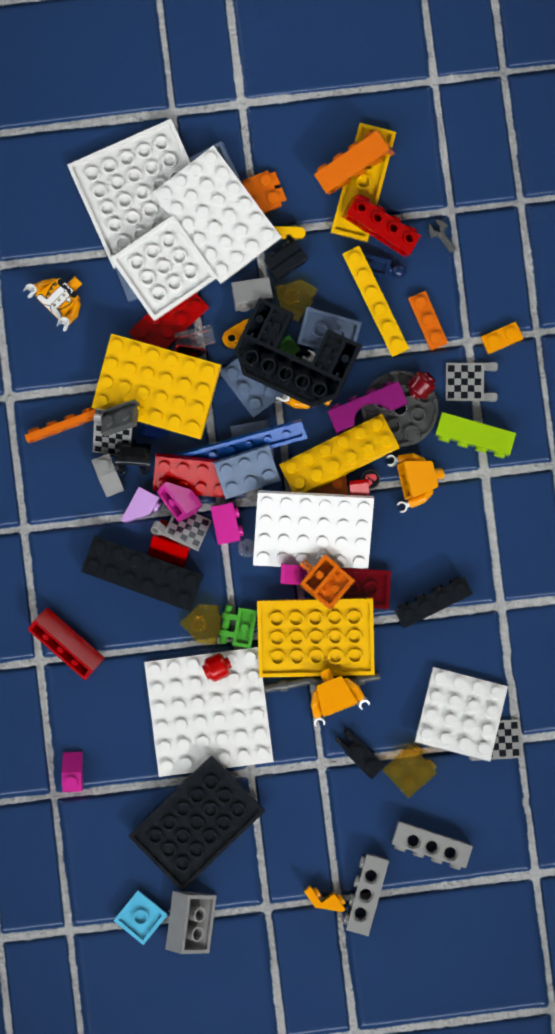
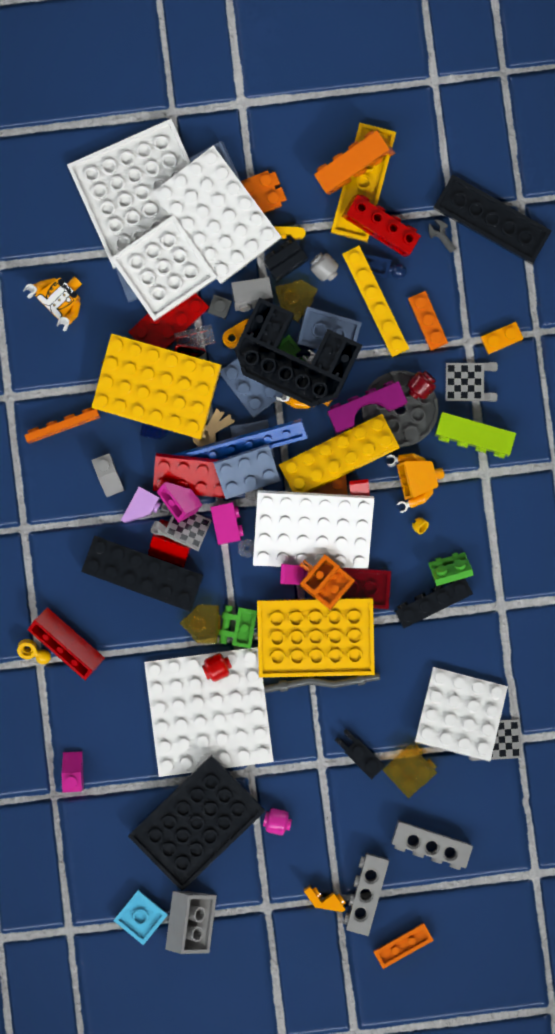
light grey flag [92,408,133,455] -> none
dark grey plate [101,399,139,437] -> none
black piece [115,439,152,476] -> none
light orange torso [310,669,370,727] -> none
tile [361,470,380,489] -> none
none -> yellow plate [17,639,51,665]
none -> tan piece [193,409,235,447]
none -> dark grey plate [208,295,232,320]
none -> dark pink head [263,808,292,836]
none -> light grey head [310,253,339,281]
none -> orange plate [373,922,434,969]
none -> yellow hinge [412,518,429,535]
none -> bright green plate [428,552,474,586]
none -> black plate [433,175,552,265]

